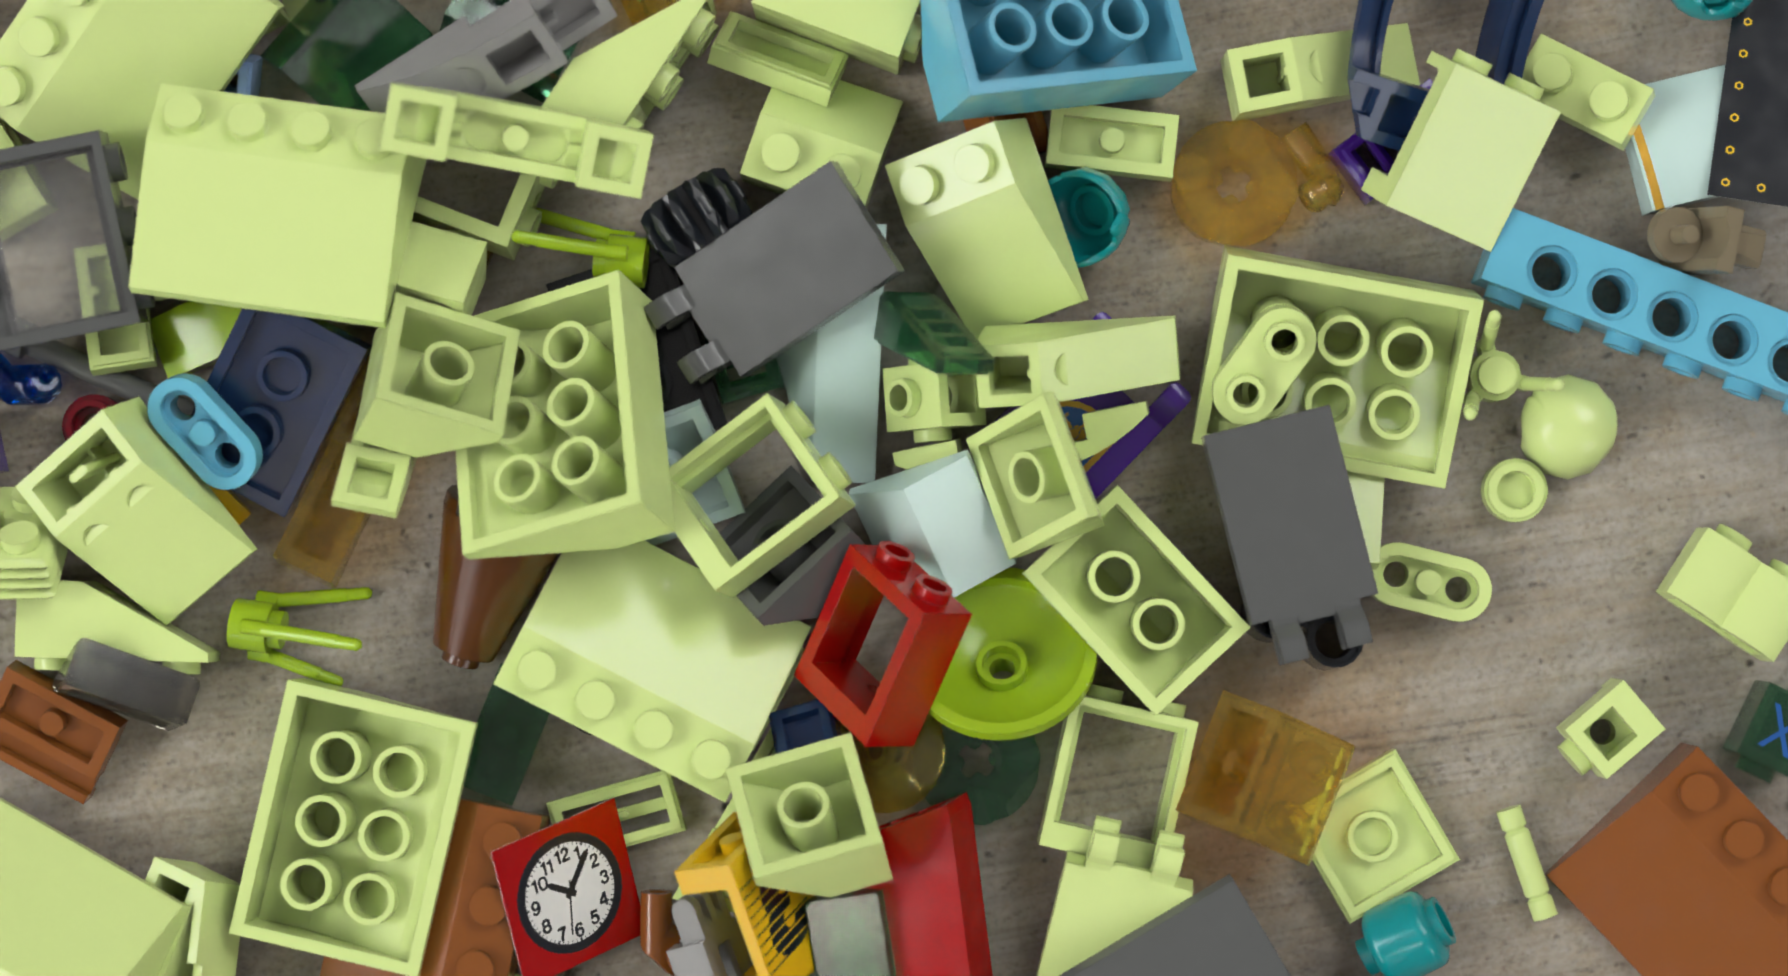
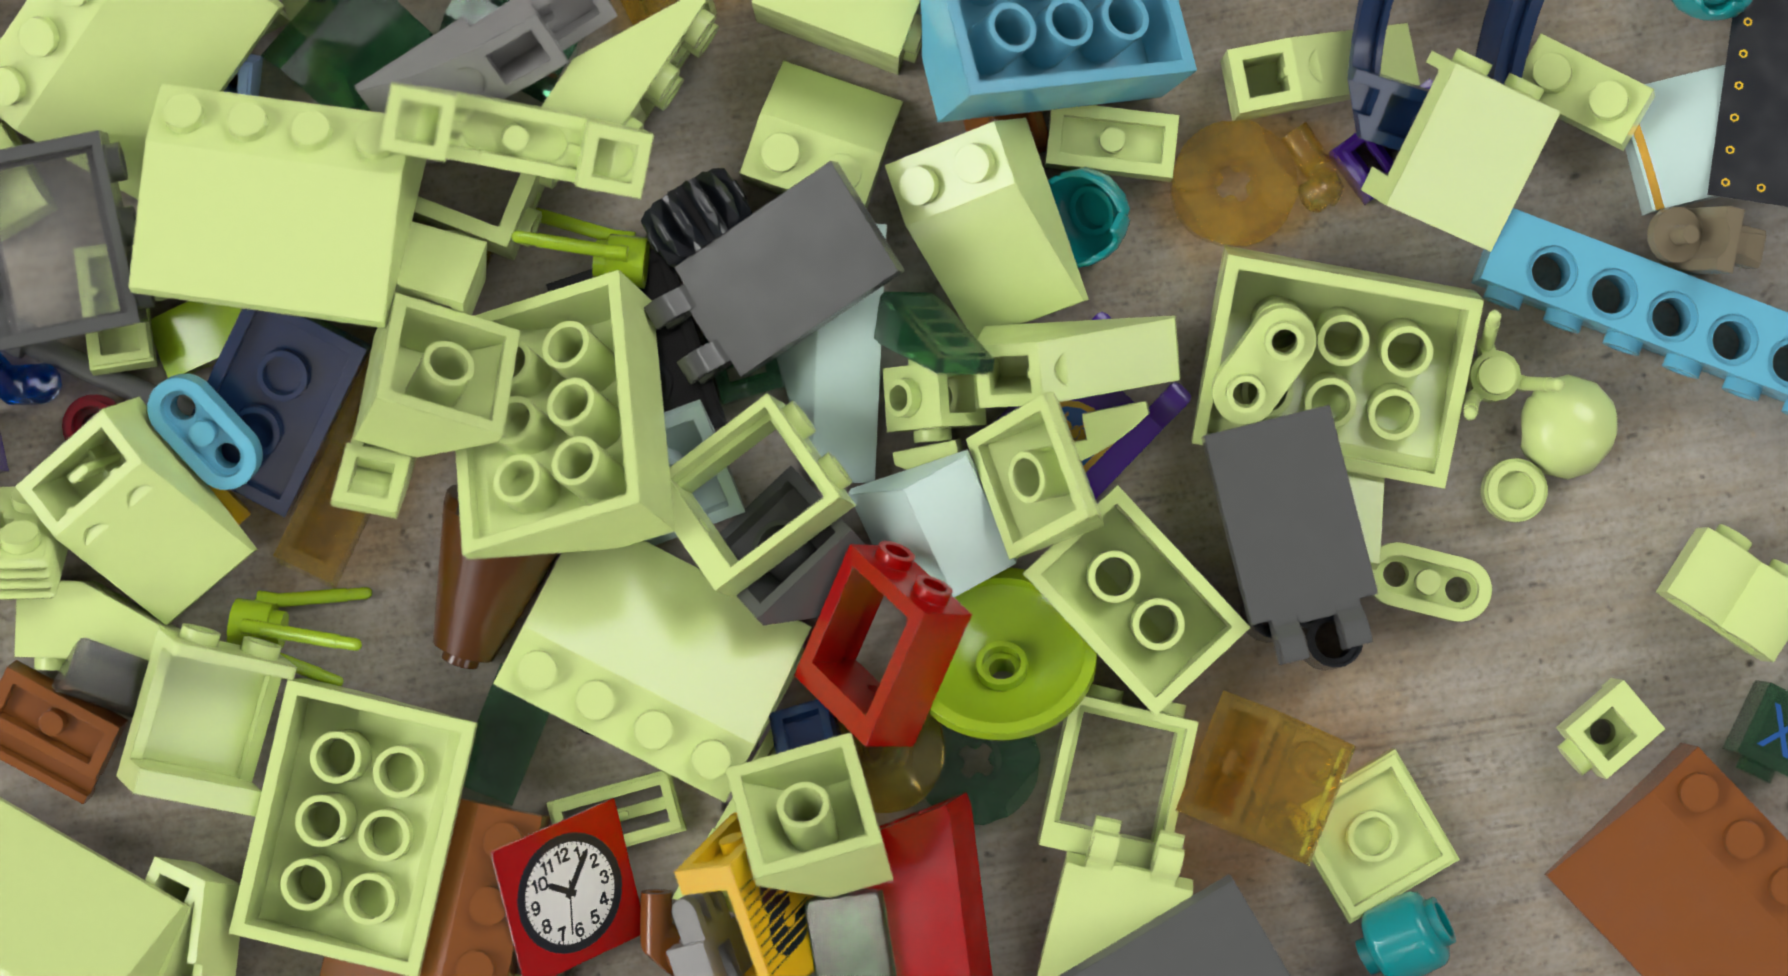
yellowish green tile [707,11,849,107] -> none
yellowish green wheel [1496,804,1558,922] -> none
none -> yellowish green panel [116,623,297,817]

